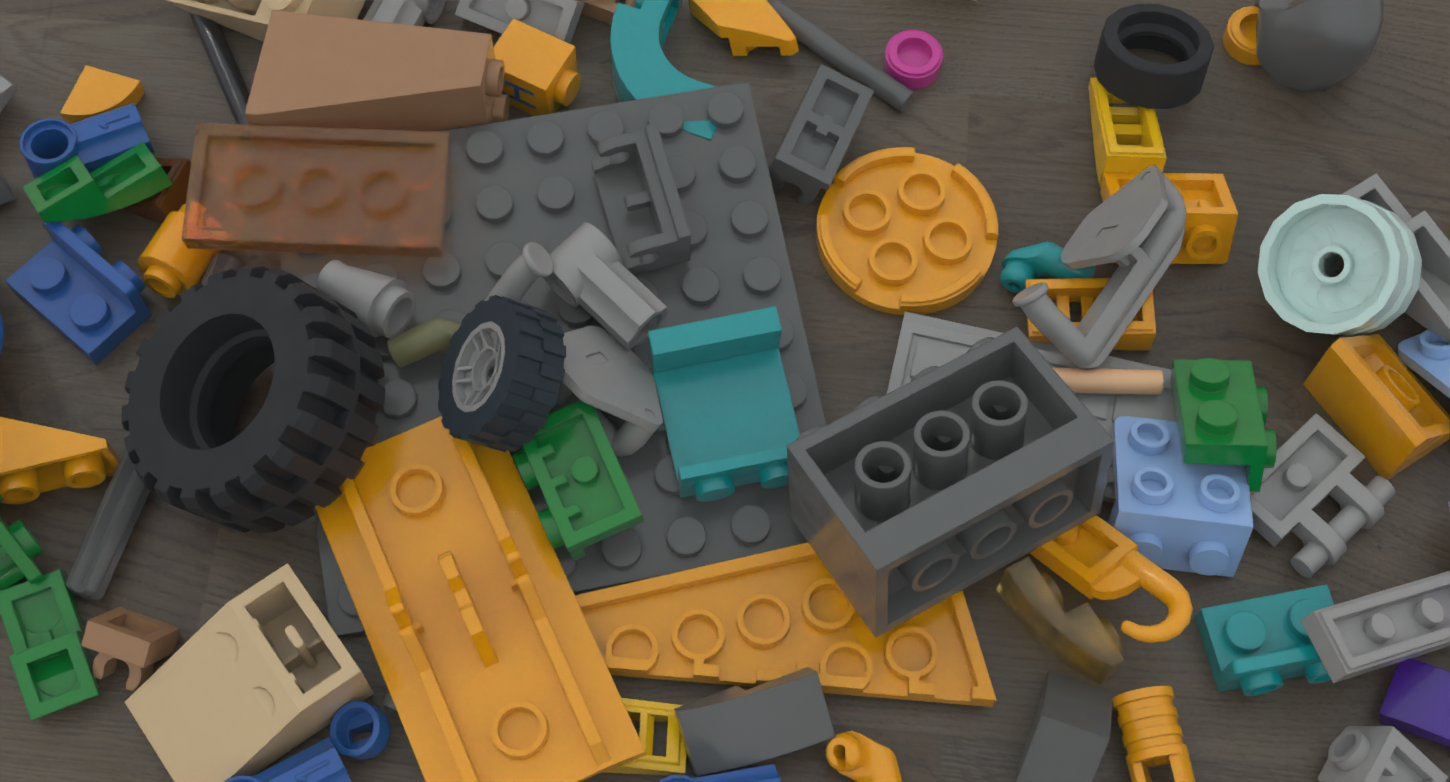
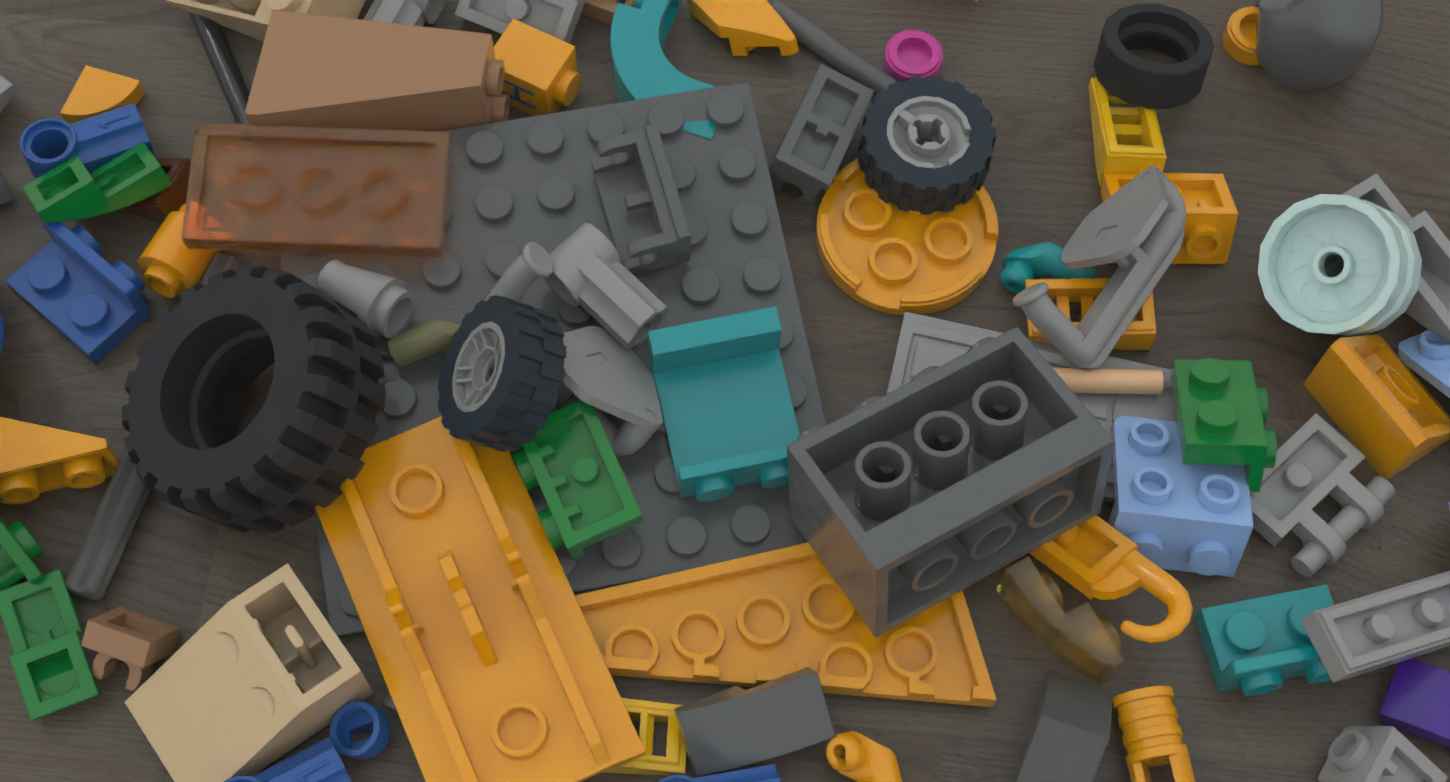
none -> black wheel [858,75,996,215]

